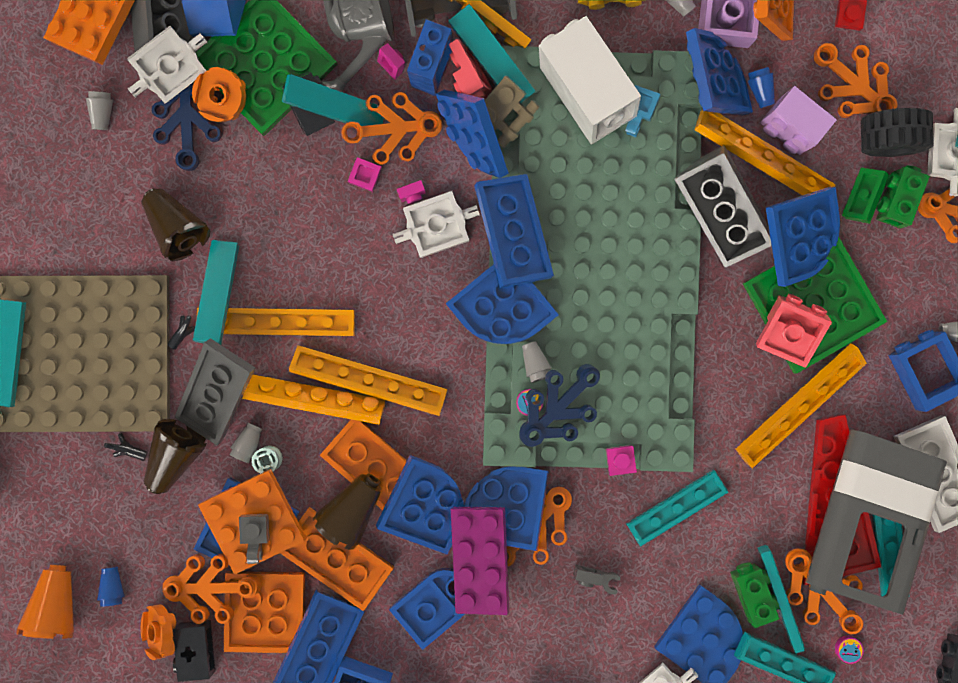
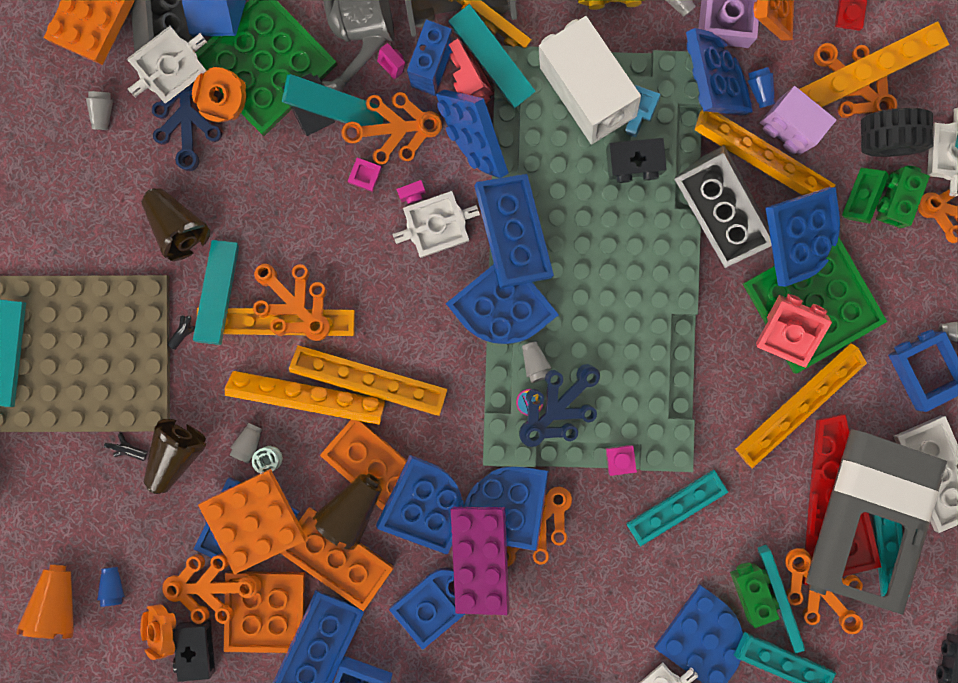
dark grey plate [174,338,255,446] -> none
dark grey plate [239,514,269,564] -> none
dark tan plate [485,76,540,148] -> none
dark grey plate [573,564,621,594] -> none
tile [835,636,864,664] -> none
none -> orange plant [253,264,330,341]
none -> black brick [606,138,667,183]
none -> light orange plate [799,21,950,108]

